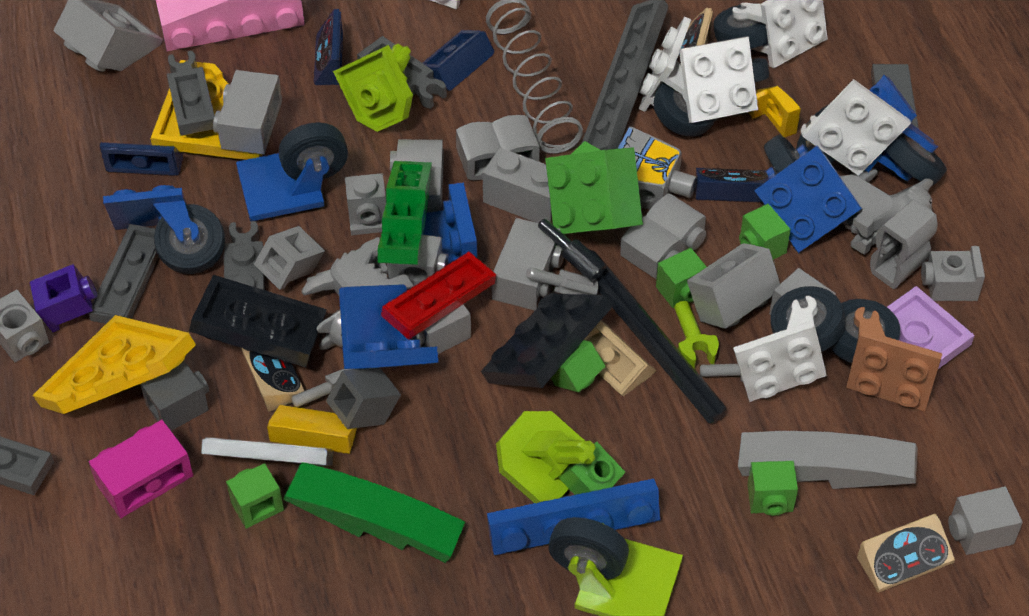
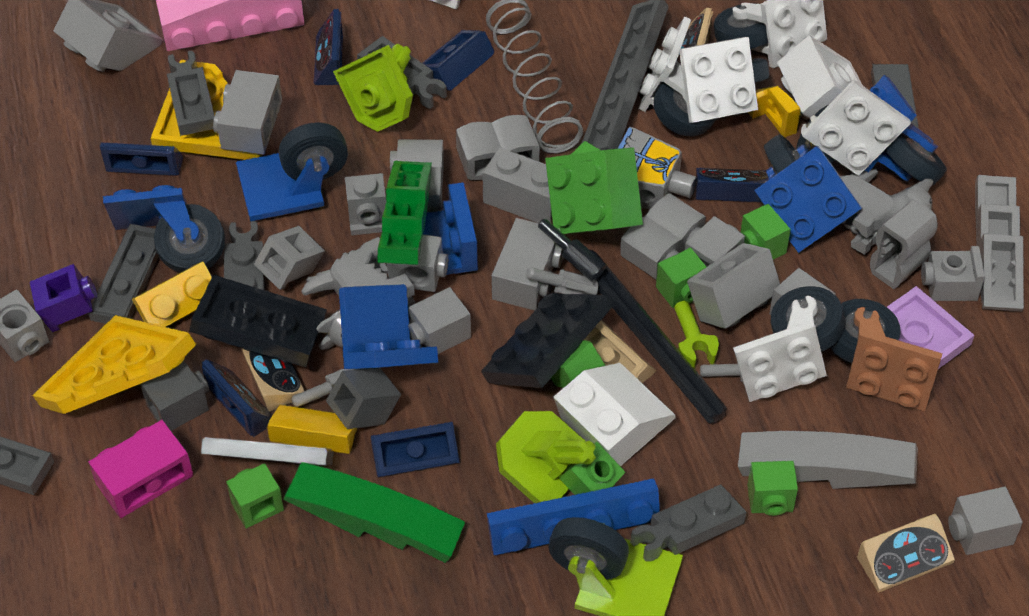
red tile [381,252,497,340] -> none
none -> yellow plate [132,261,212,327]
none -> dark blue slope [202,360,272,437]
none -> dark blue slope [370,422,460,477]
none -> white slope [553,363,676,466]
none -> dark grey plate [630,484,746,561]
none -> light grey brick [685,216,745,267]
none -> white slope [777,35,862,120]
none -> light grey slope [975,175,1024,312]

